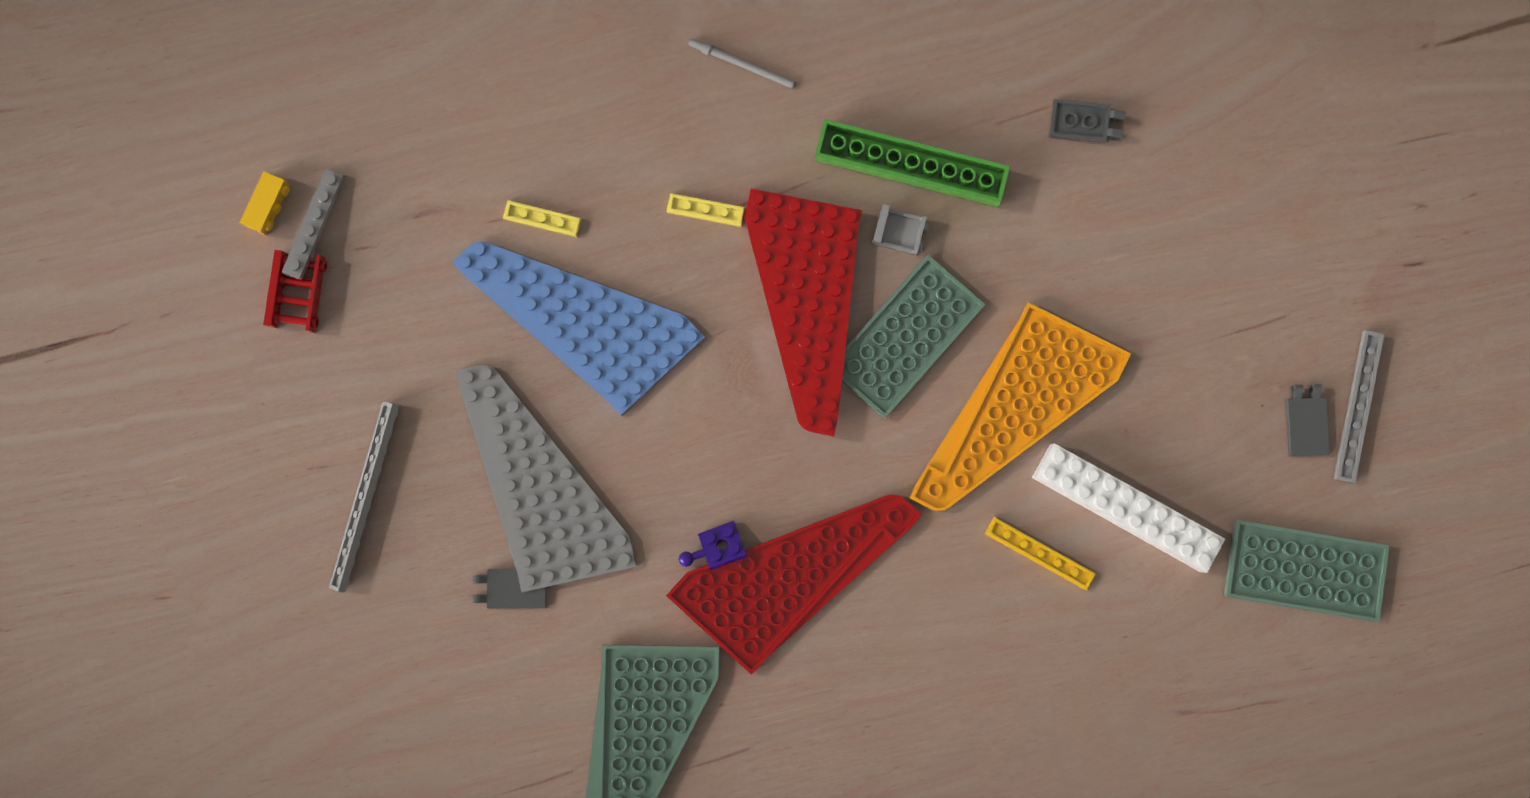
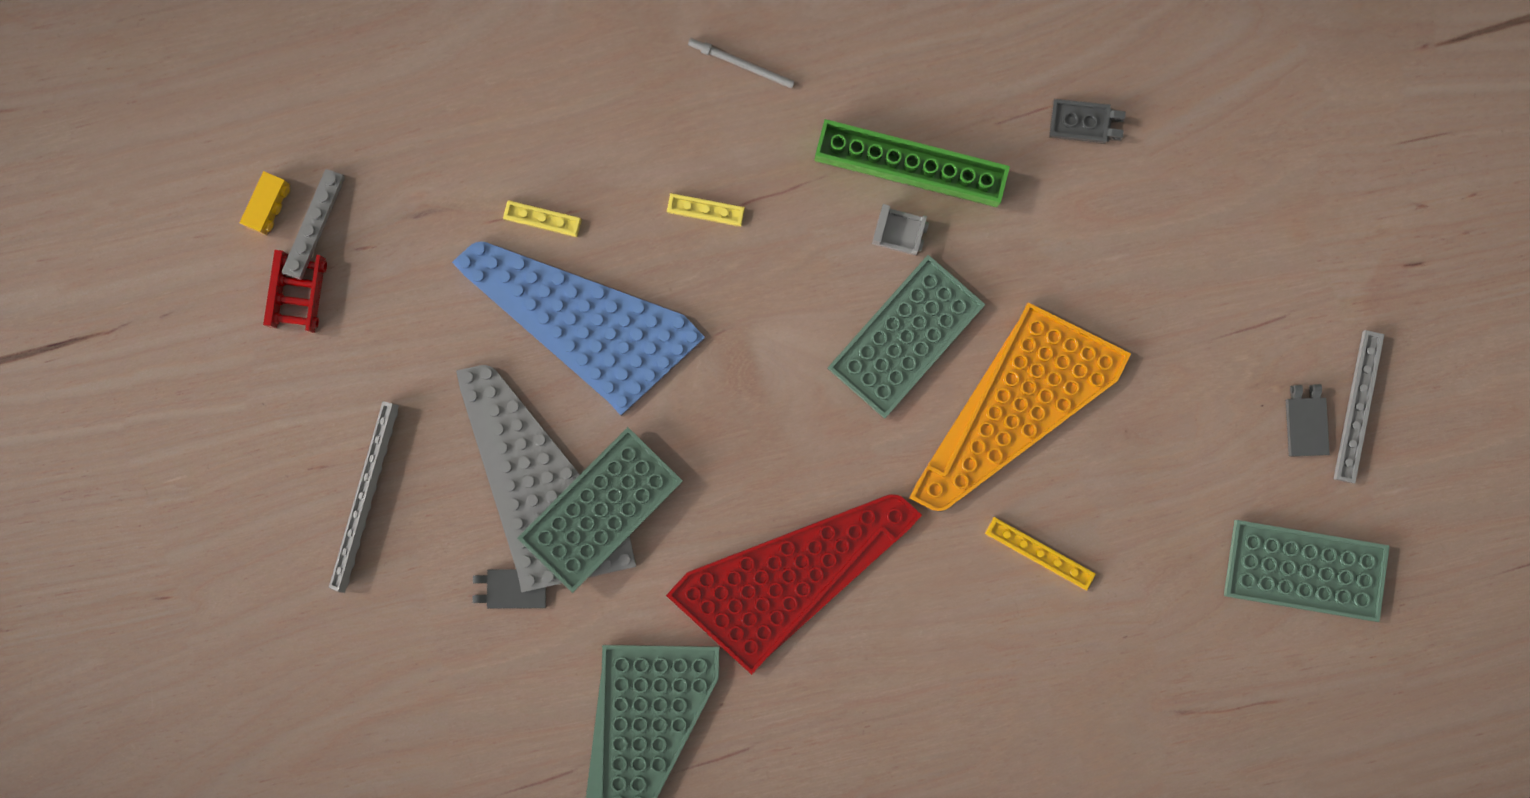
dark purple plate [678,521,747,571] -> none
red wing [744,188,862,437] -> none
white brick [1032,443,1225,573] -> none
none -> sand green plate [517,427,683,593]

